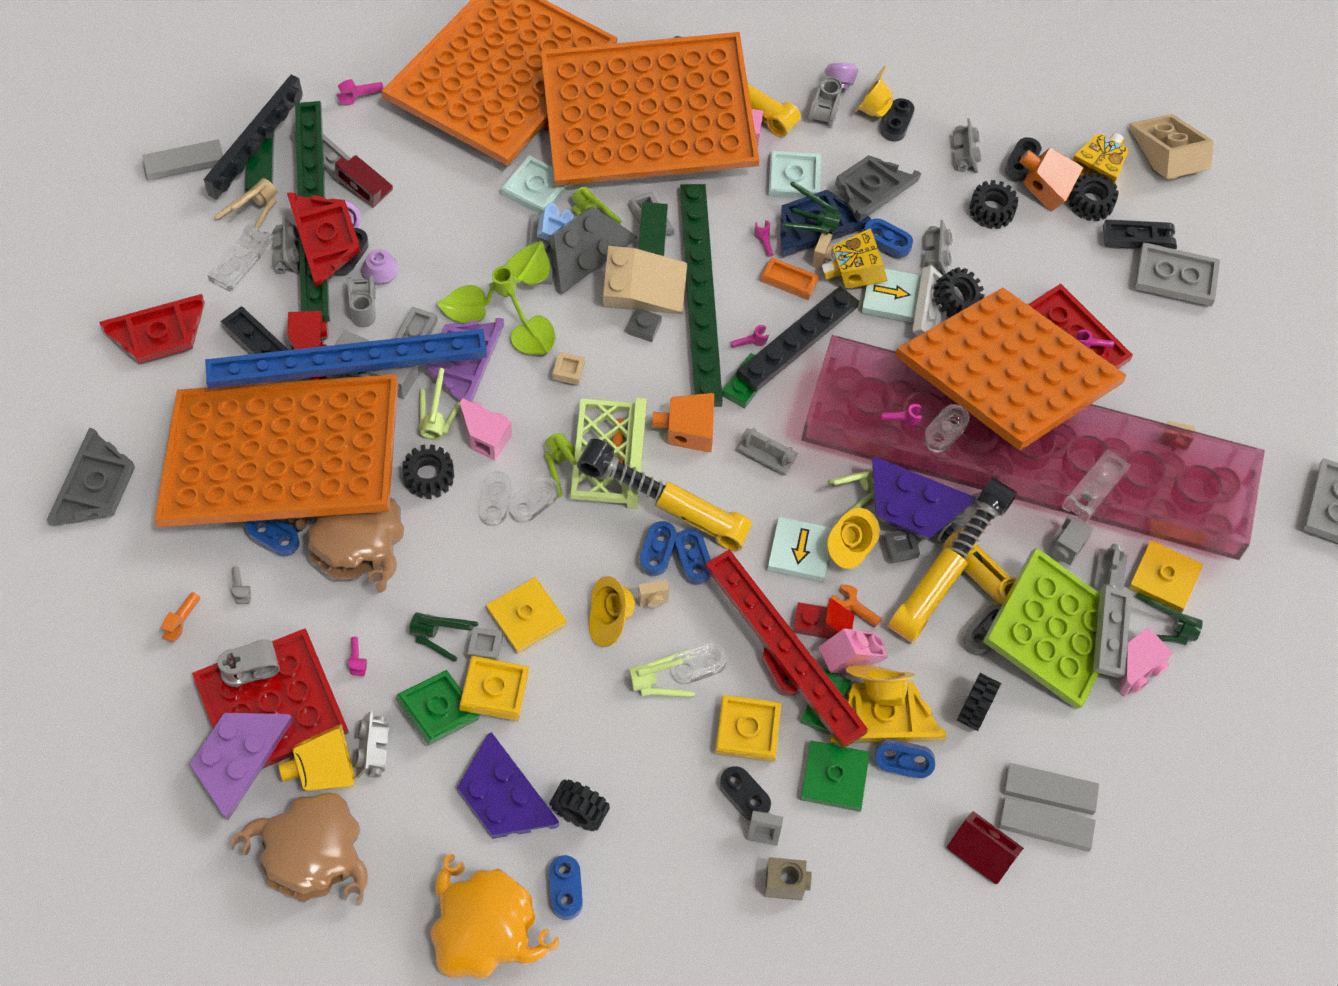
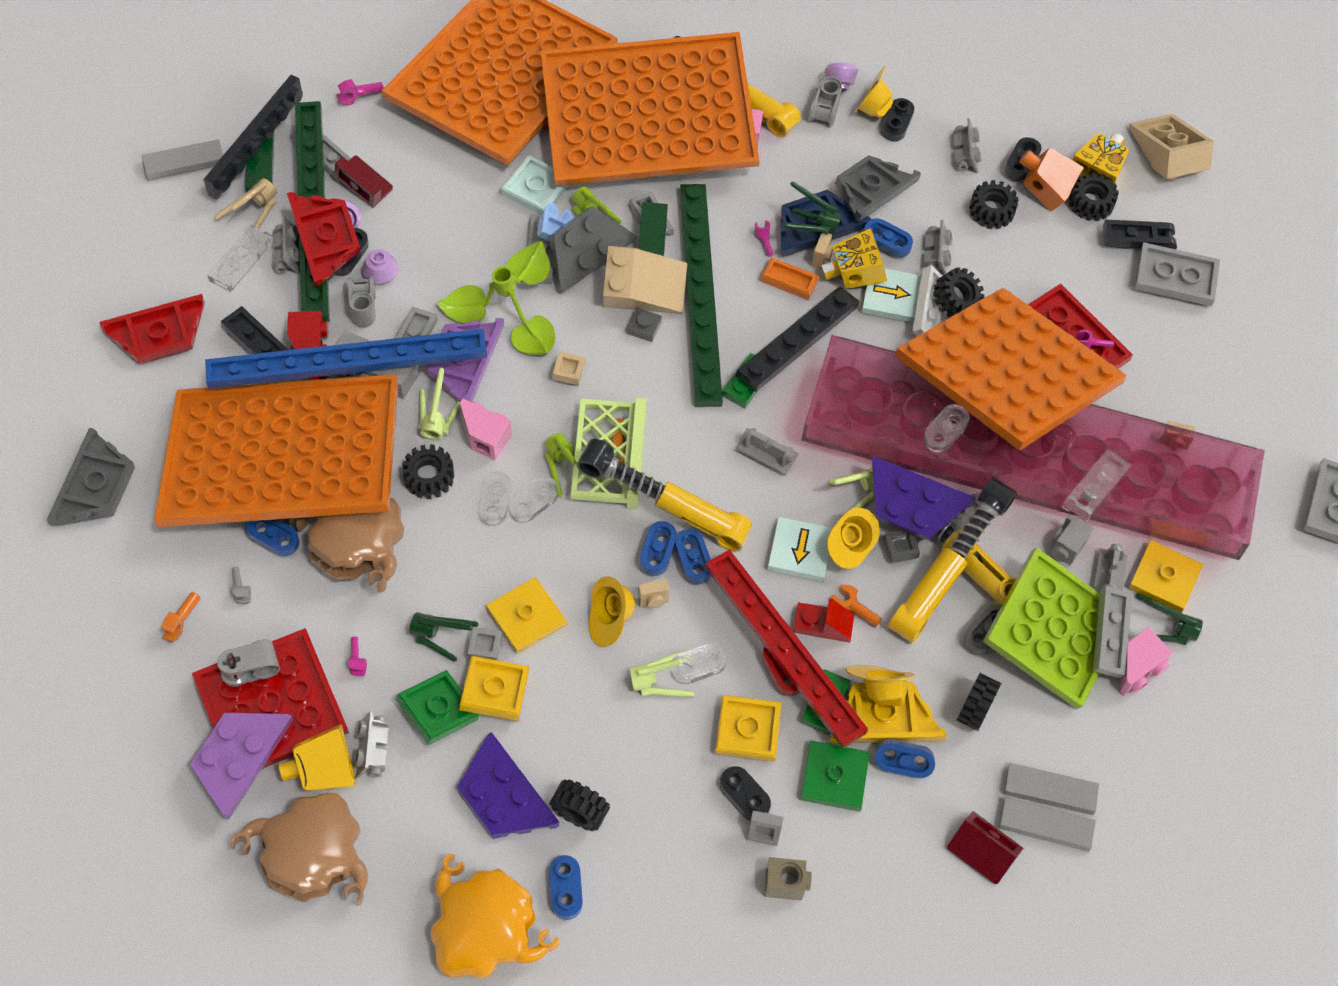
orange torso [652,393,714,452] -> none
dark pink hand [731,325,769,348] -> none
light aqua tile [768,151,821,198] -> none
bright pink slope [818,629,888,674] -> none
dark pink hand [882,404,923,426] -> none

